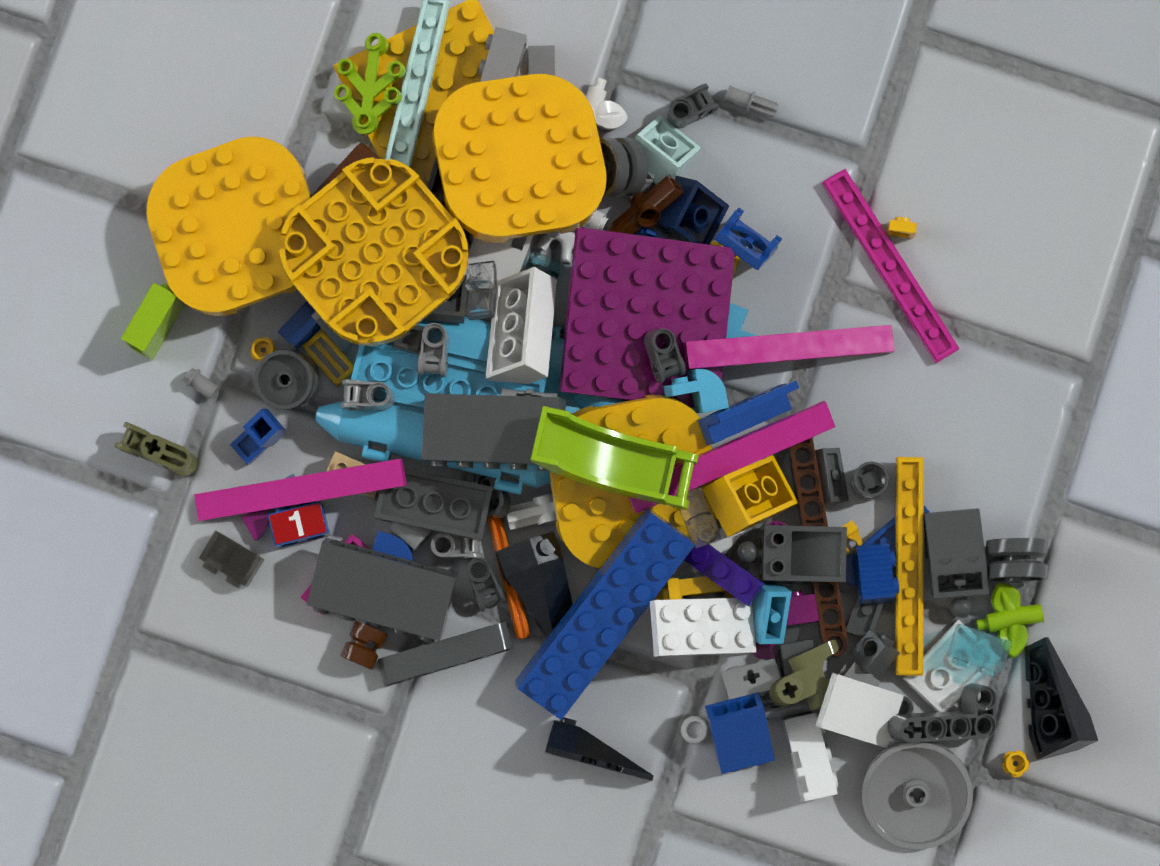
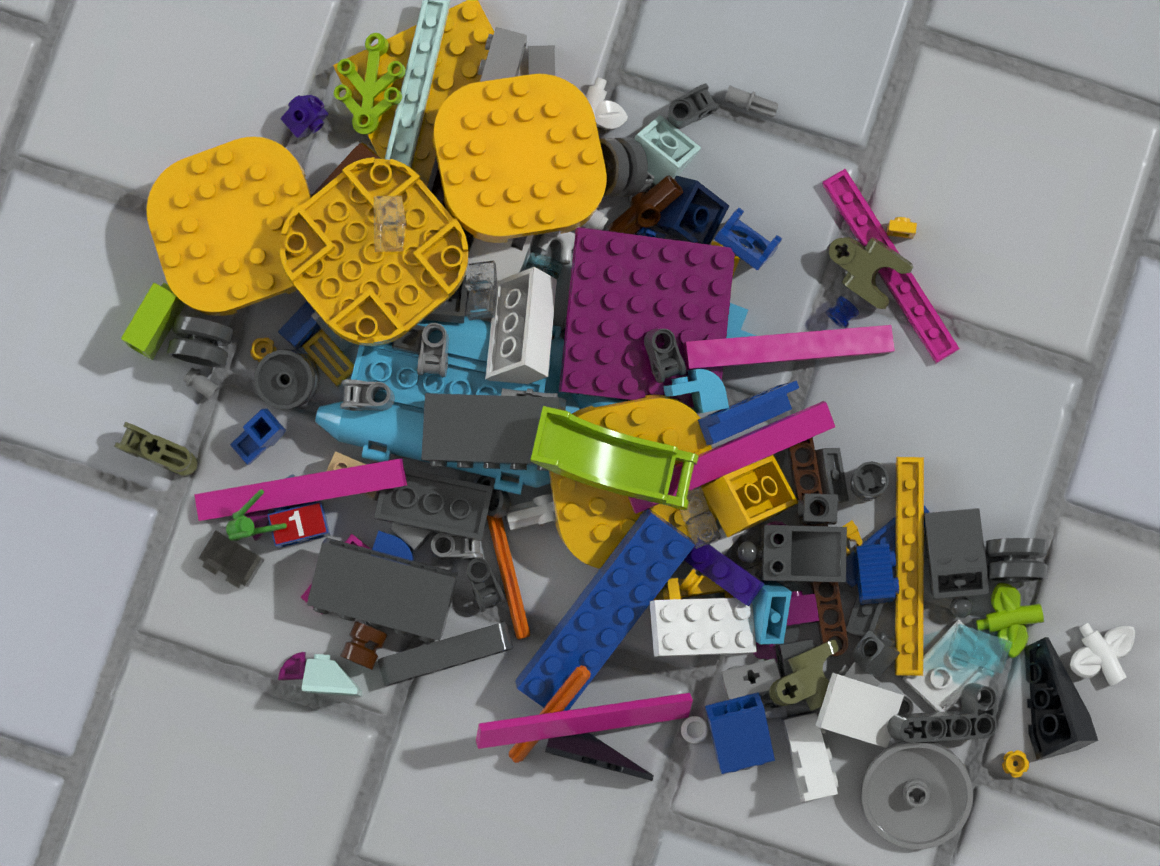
black wedge [495,531,573,638] -> none
none -> dark grey wheel [167,316,234,368]
none -> bright green plant [226,489,287,541]
none -> magenta tile [278,652,306,681]
none -> dark purple brick [280,95,329,138]
none -> light aqua slope [302,654,362,696]
none -> clear slope [374,196,406,252]
none -> dark pink tile [476,693,693,749]
none -> orange axle [509,665,591,763]
none -> yellow bush [679,568,705,596]
none -> dark grey brick [797,494,838,525]
none -> clear blue wheel [825,296,860,329]
none -> olive piece [829,237,913,309]
none -> white plant [1070,623,1135,687]

